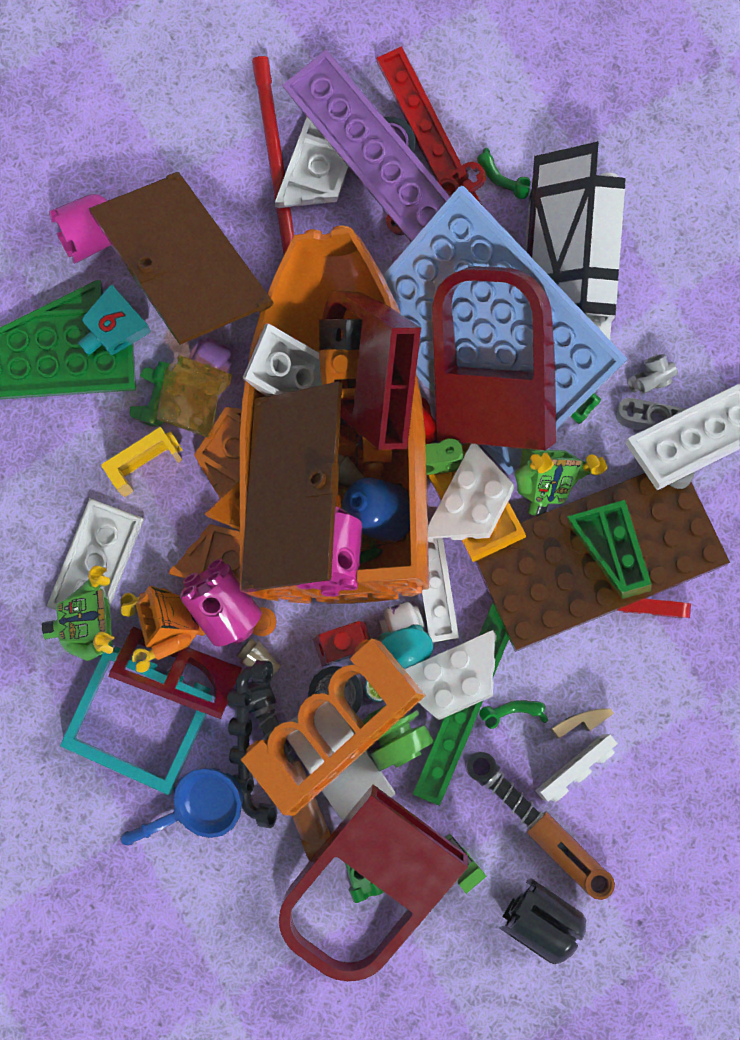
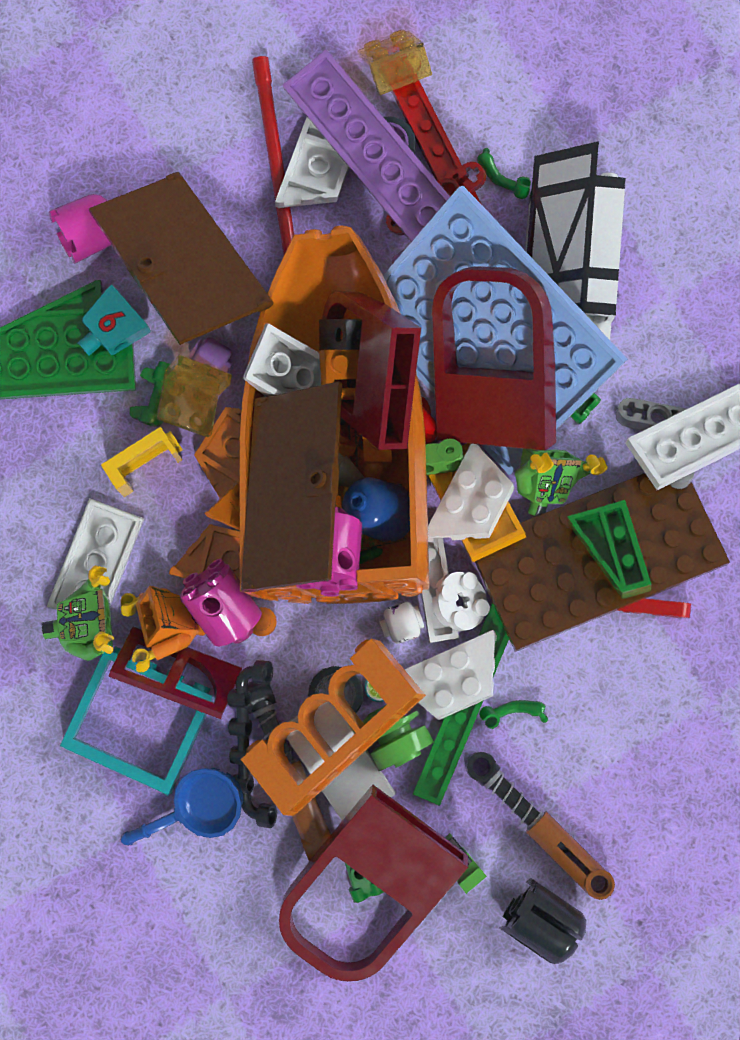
dark tan cone [236,638,281,676] -> none
red torso [313,621,371,667] -> none
teal dish [378,624,433,669] -> none
white plate [535,734,618,802] -> none
tan slope [550,708,614,739] -> none
light grey plate [627,354,678,394] -> none
none -> clear yellow bracket [358,30,433,95]
none -> white plate [432,572,490,632]

